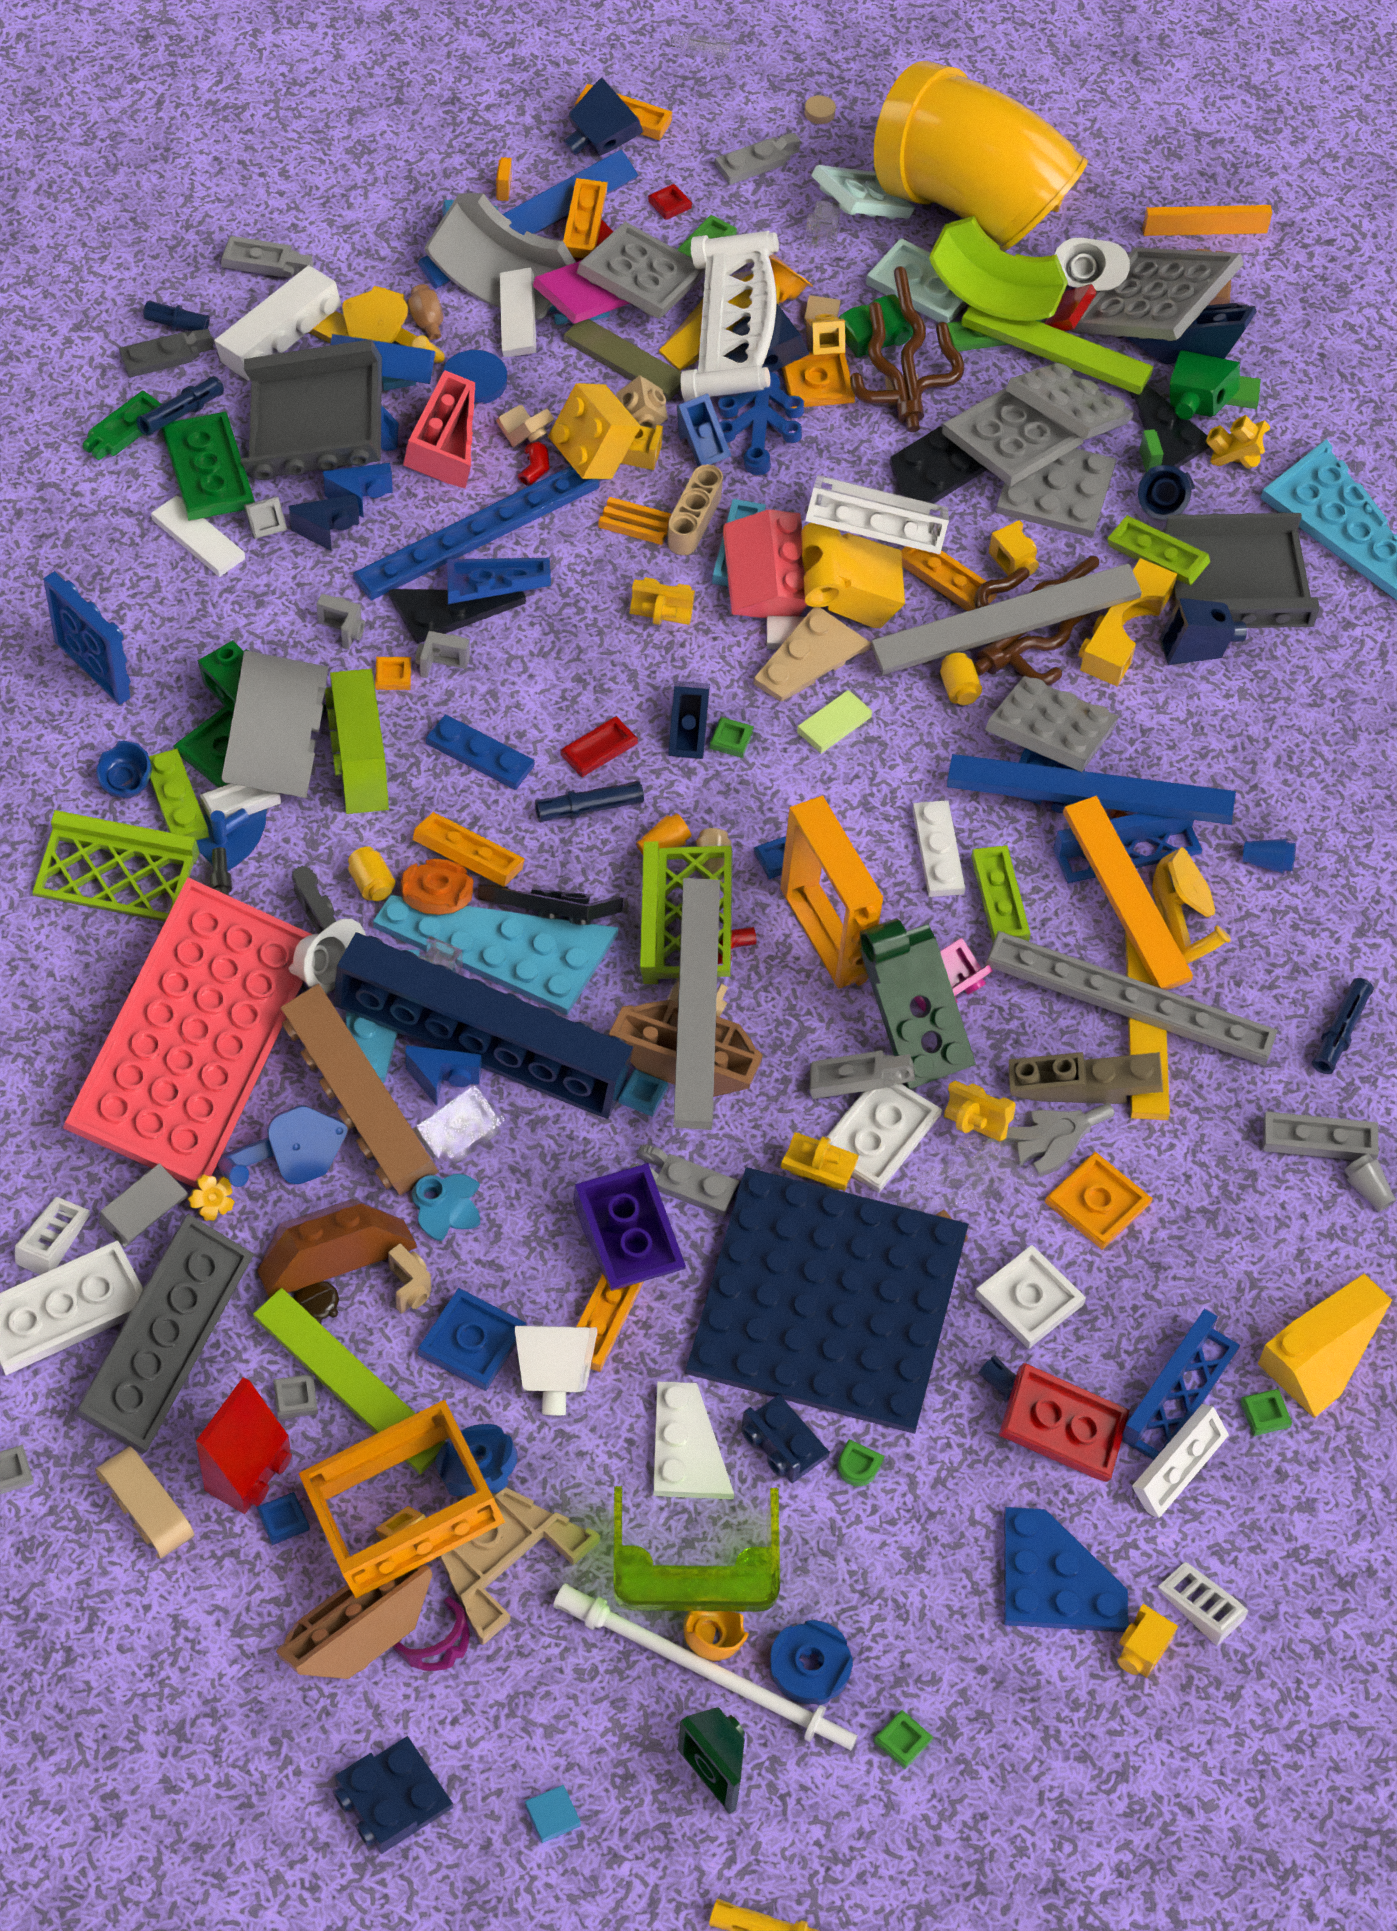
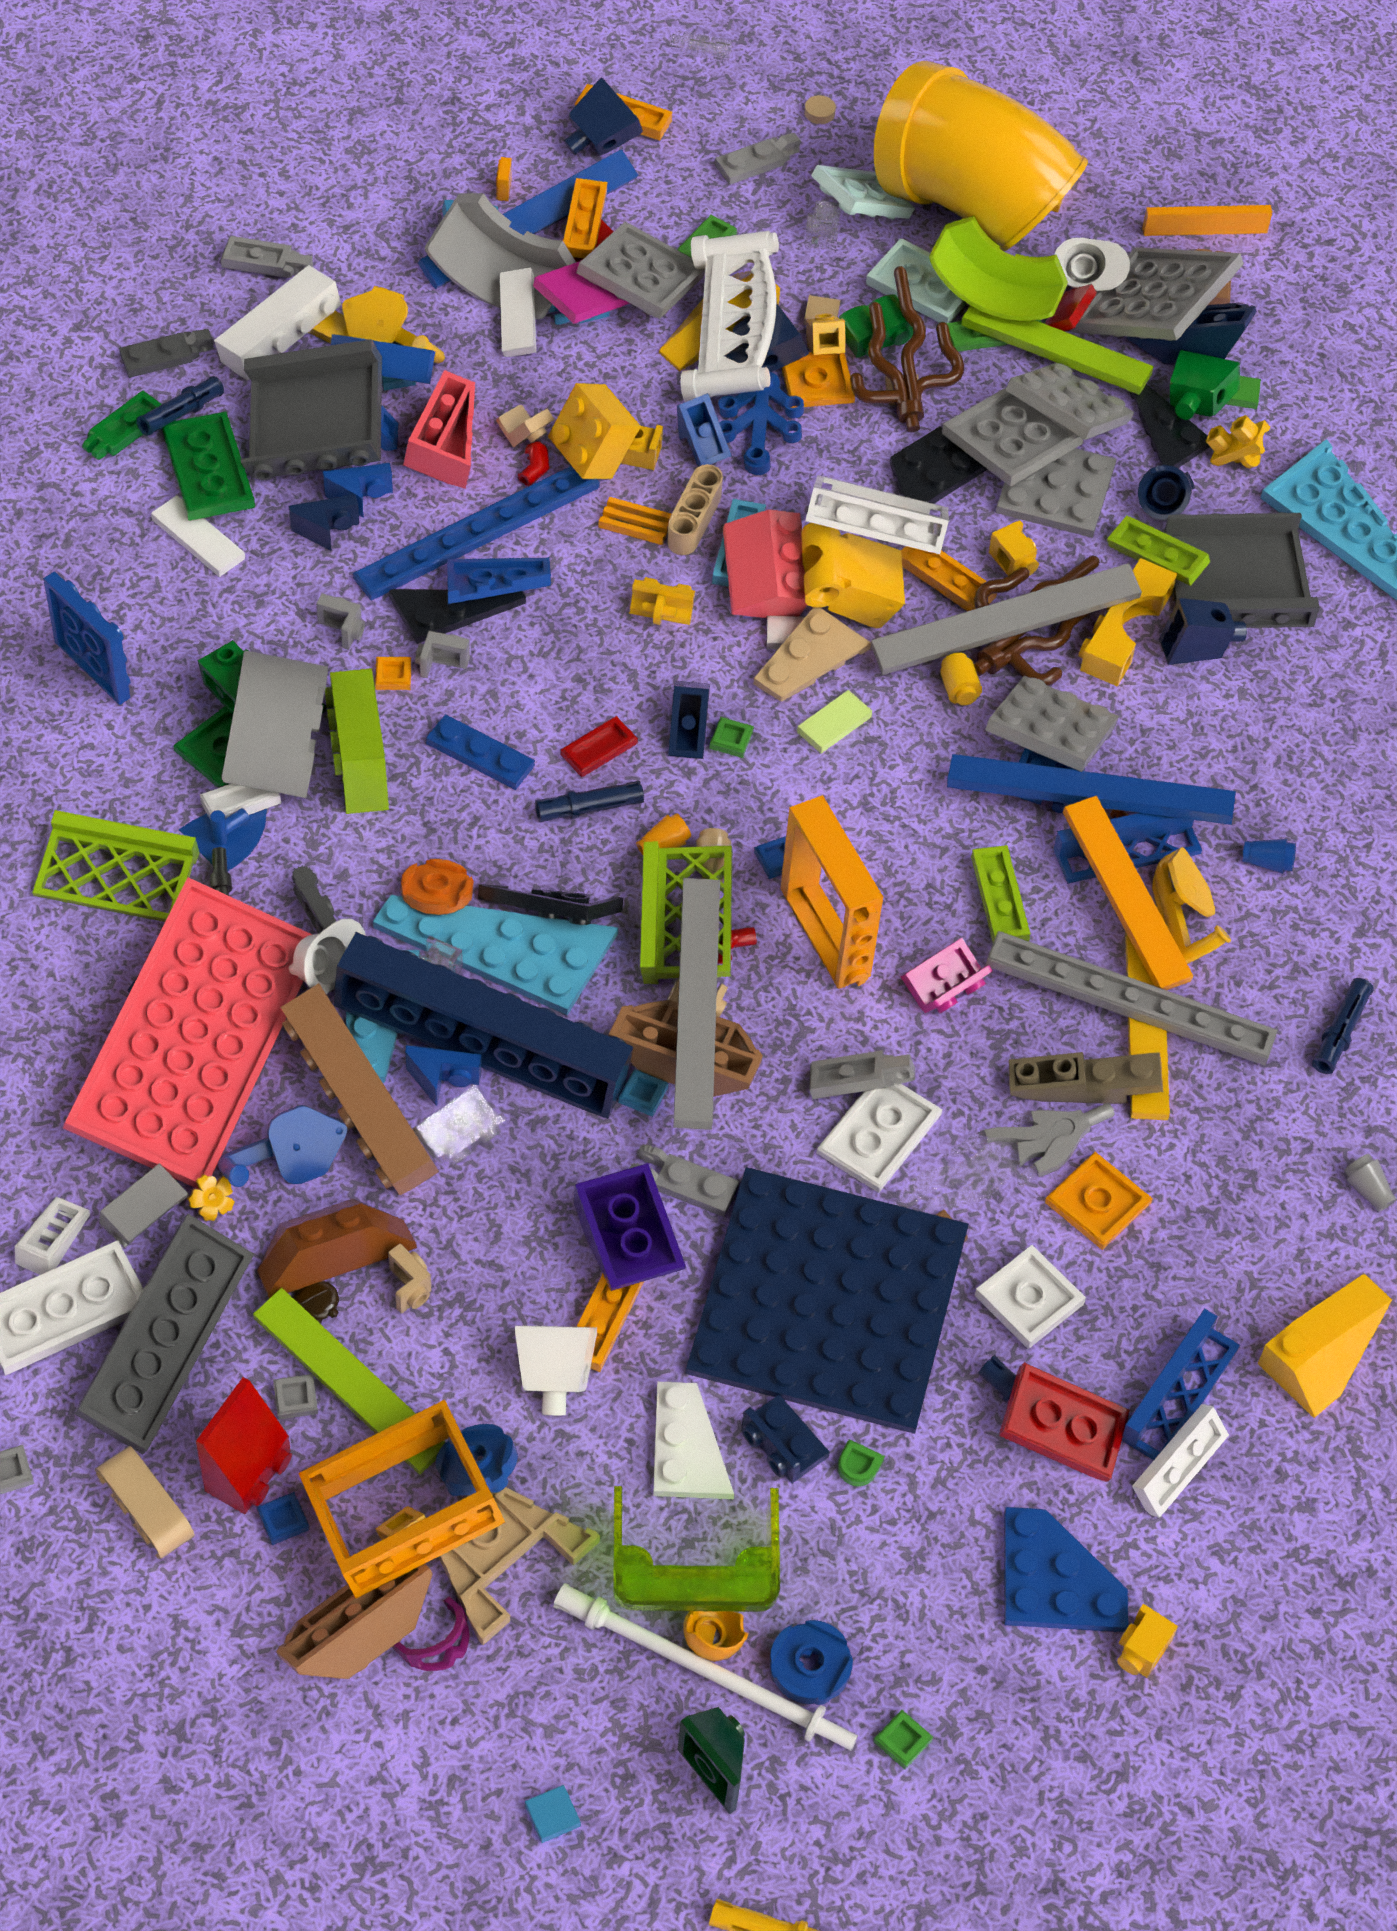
blue hair [96,740,152,798] -> none
dark blue axle [143,301,210,332] -> none
lime plate [149,749,209,840] -> none
light grey tile [244,496,287,539] -> none
dark blue plate [333,1736,454,1854] -> none
yellow brick [348,846,396,901] -> none
medium nougat plant [408,284,444,340] -> none
light orange plate [412,812,525,887] -> none
dark azure plate [412,1174,480,1241] -> none
blue plate [418,1288,526,1391] -> none
blue tile [443,350,508,405] -> none
olive tile [564,319,682,402] -> none
tan brick [616,375,668,429] -> none
red tile [648,184,692,220] -> none
light orange piece [769,254,813,303] -> none
yellow hips [781,1132,859,1191] -> none
hinge [860,918,976,1089] -> none
white plate [912,801,965,897] -> none
yellow hips [944,1080,1016,1142] -> none
bright green tile [1139,429,1164,472] -> none
white slope [1157,1561,1248,1646] -> none
bright green tile [1240,1388,1292,1436] -> none
light grey plate [1263,1111,1379,1160] -> none

